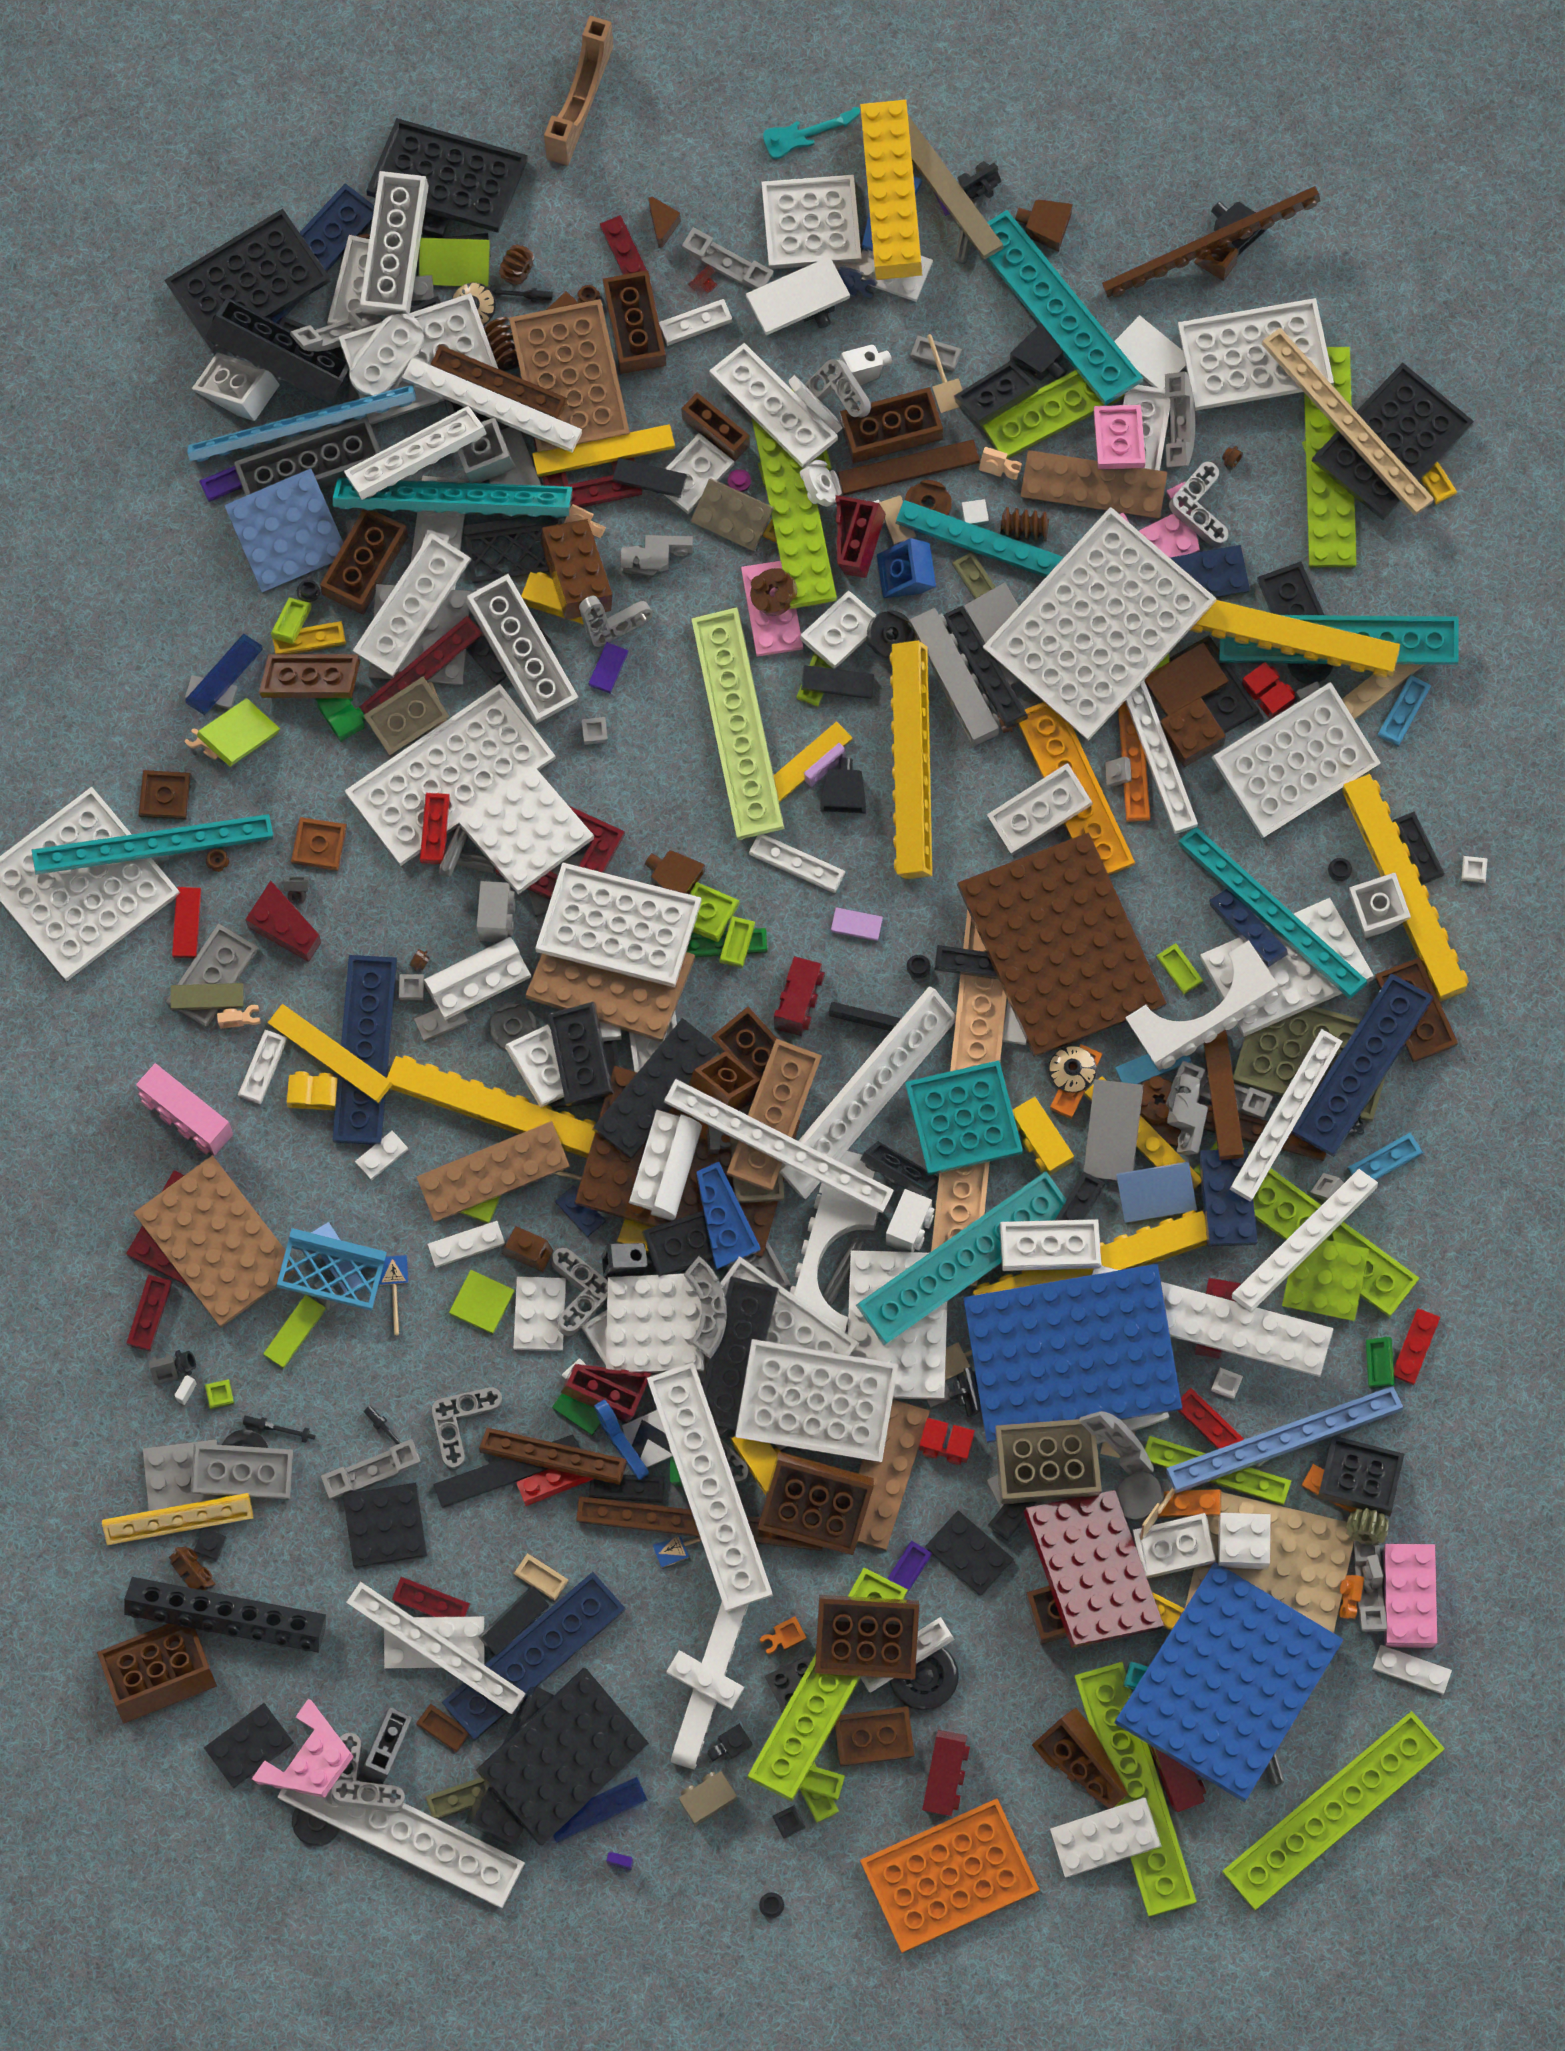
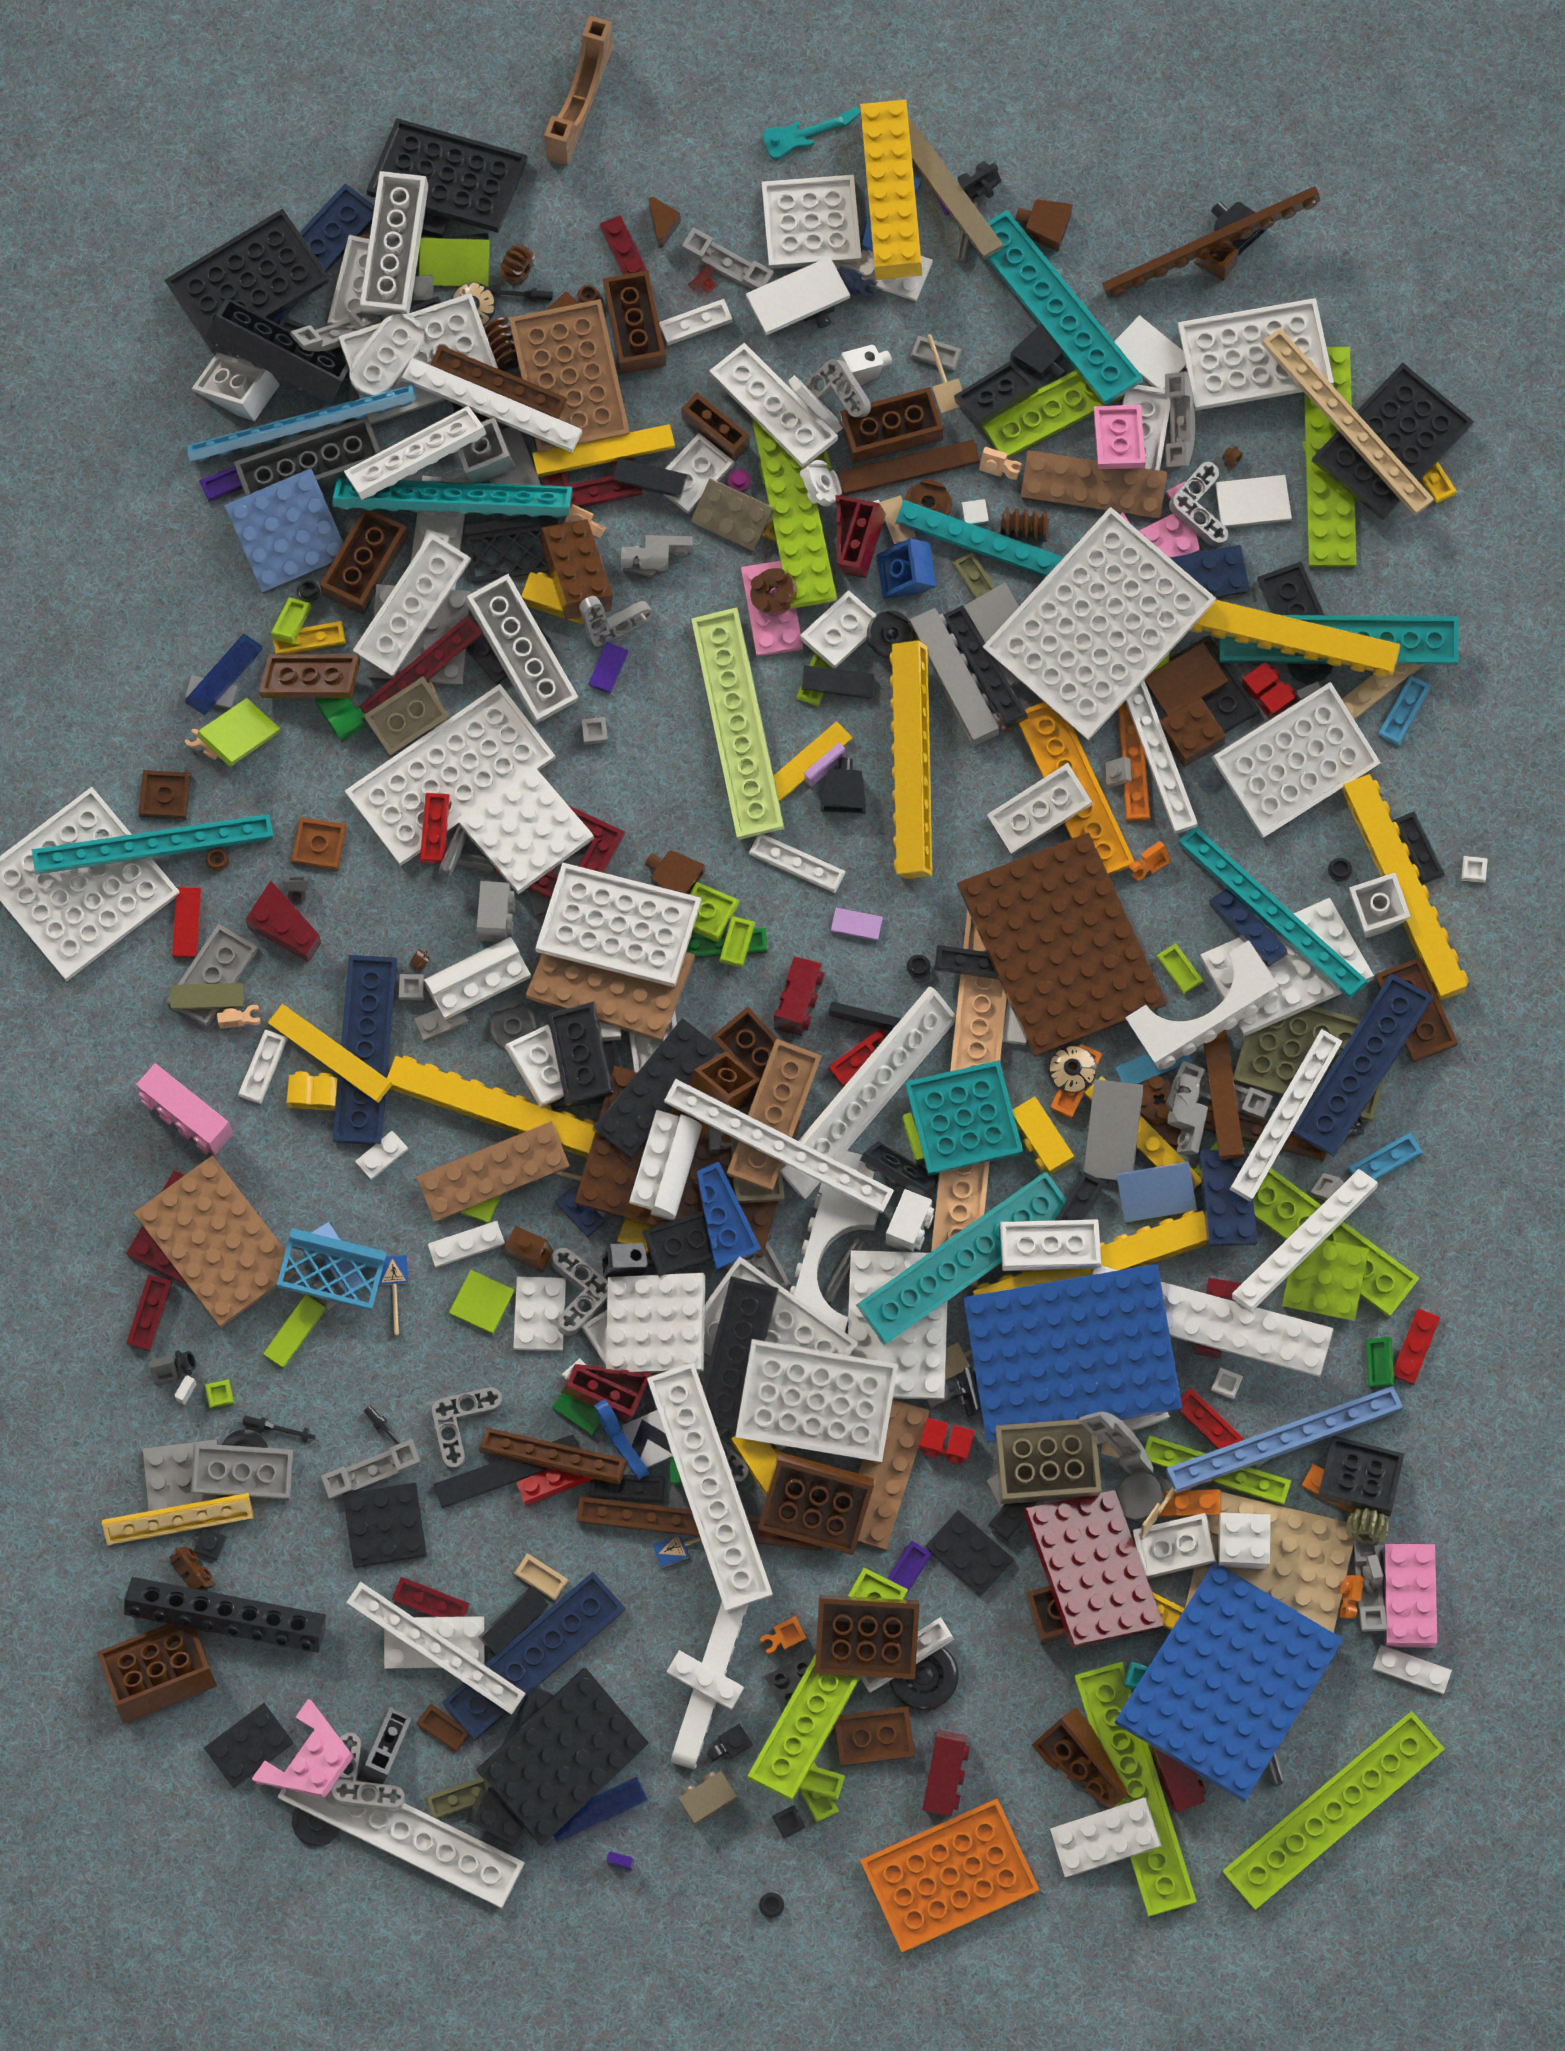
light grey tile [684,1256,727,1359] -> none
none -> red plate [828,1029,886,1087]
none -> lime tile [902,1113,925,1165]
none -> orange plate [1128,841,1171,881]
none -> white tile [1215,475,1292,528]

